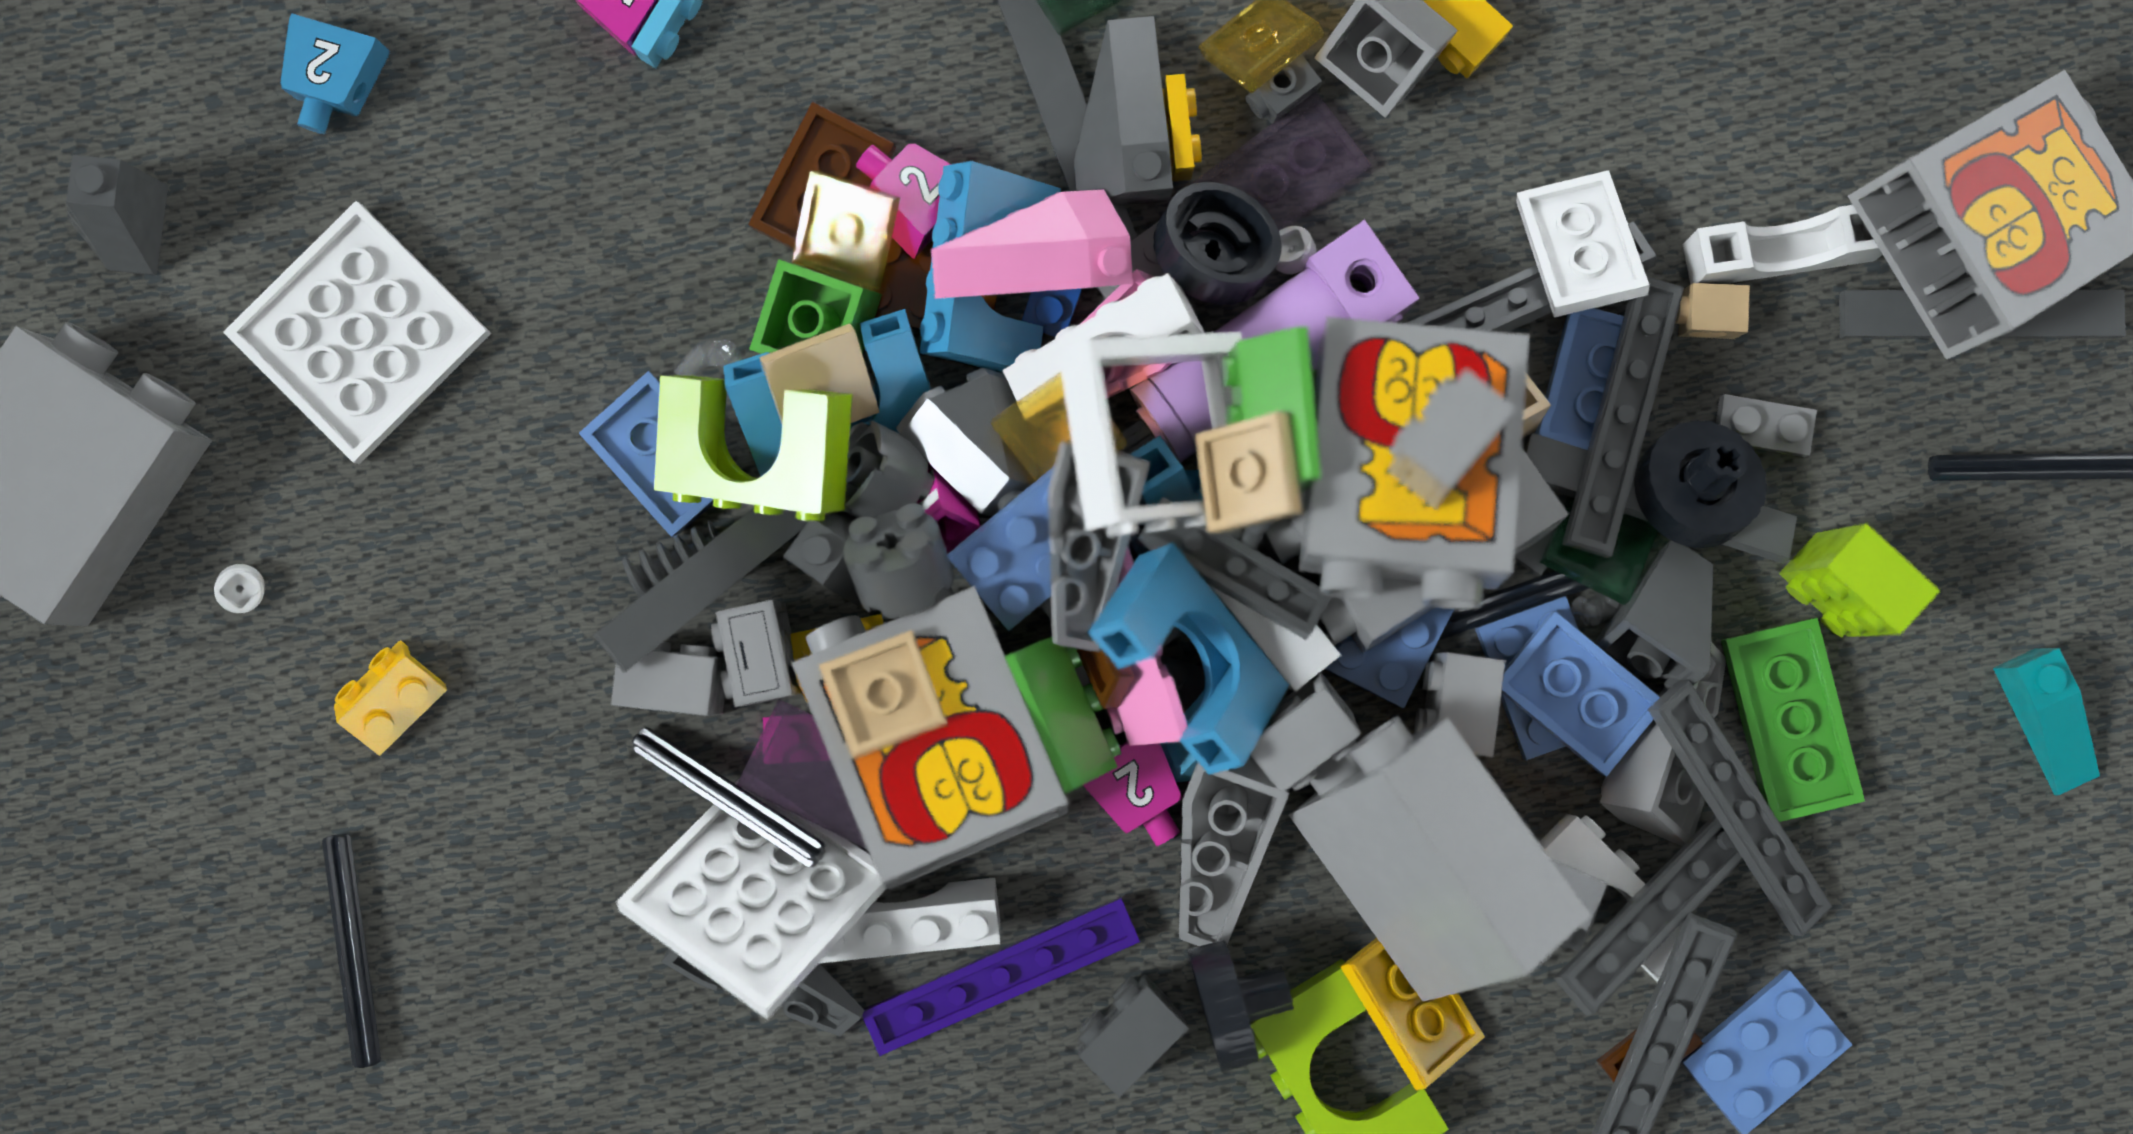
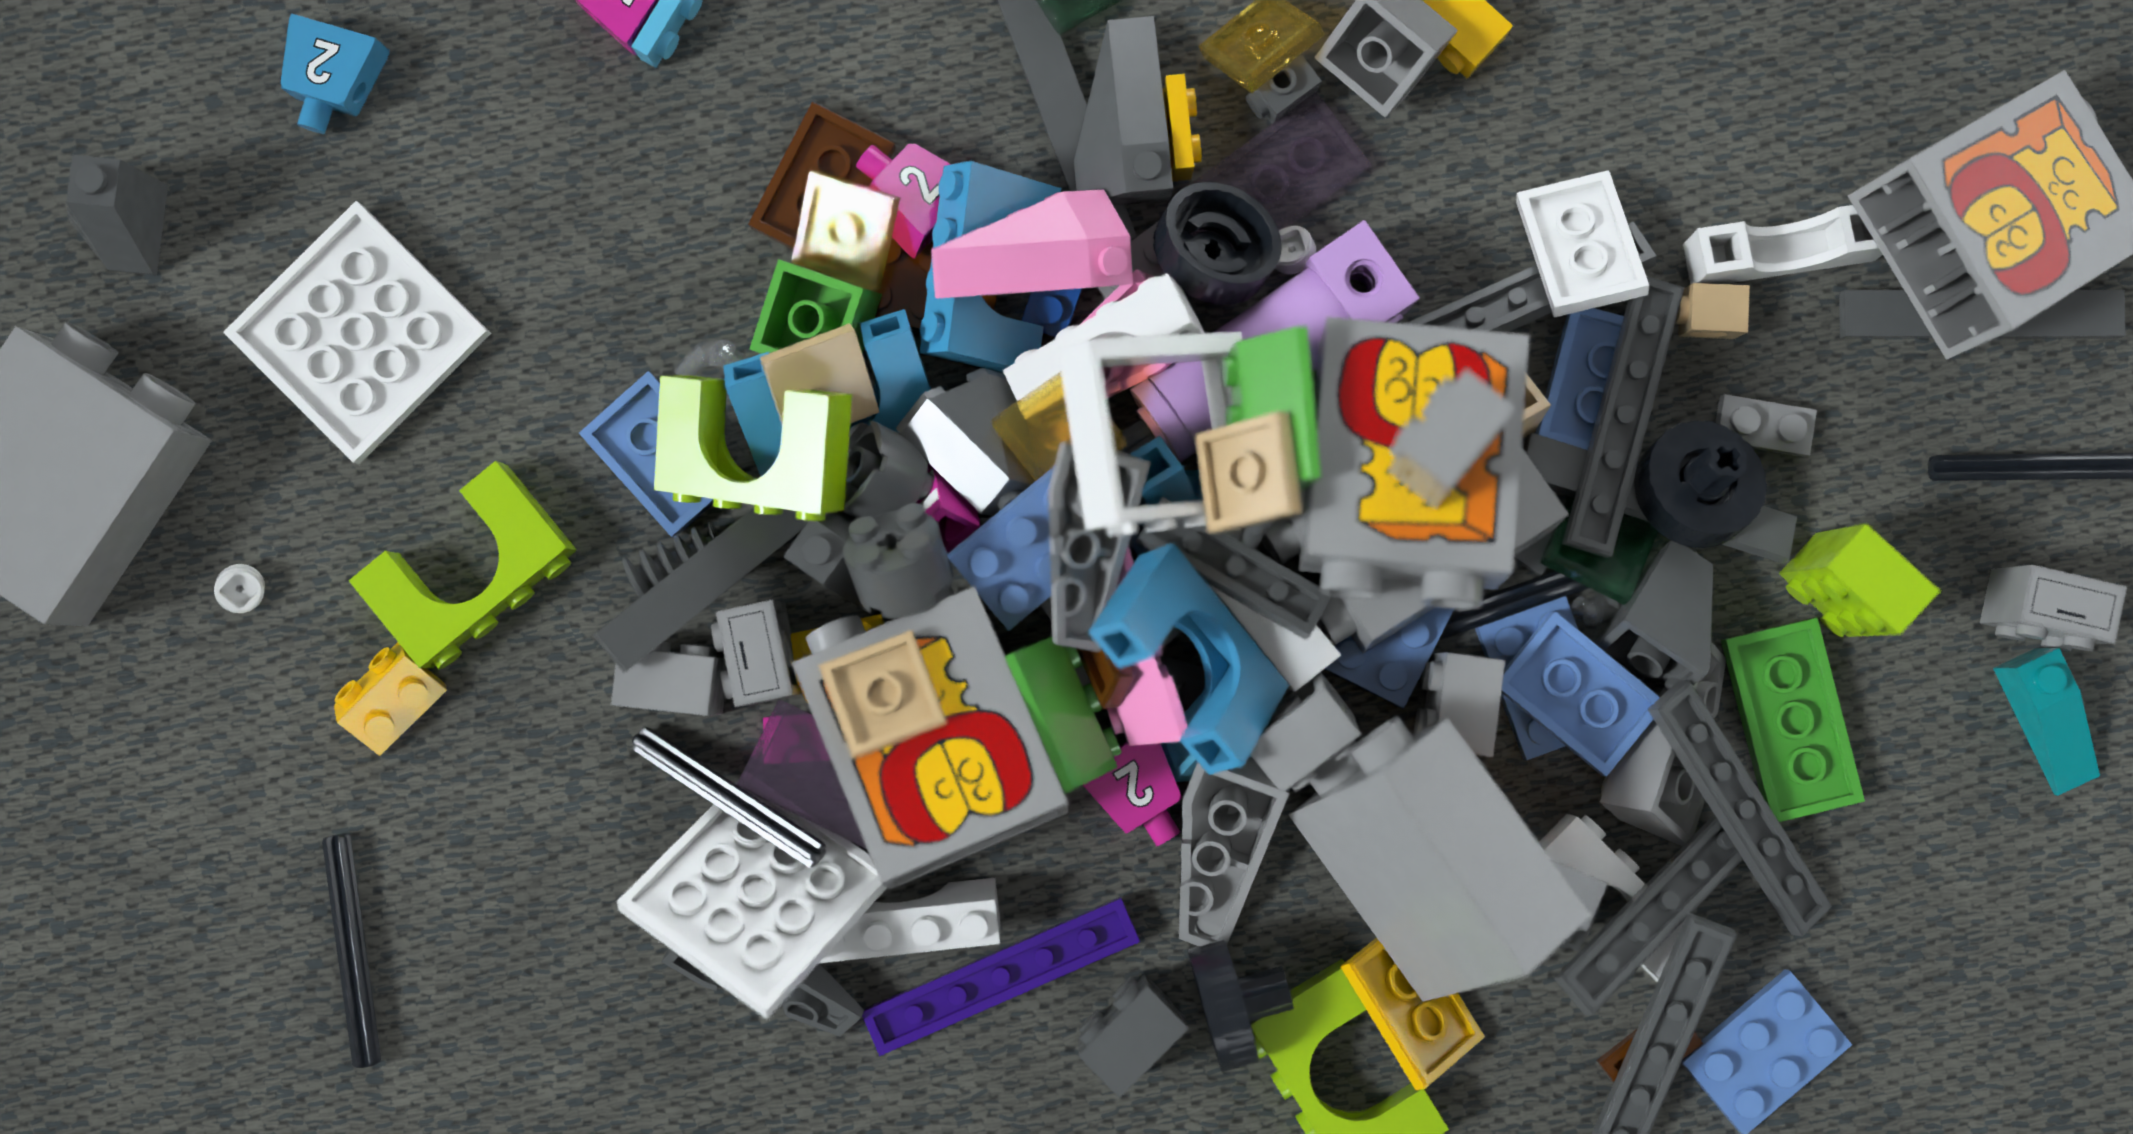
none -> lime arch [348,461,577,670]
none -> light grey brick [1980,565,2127,652]

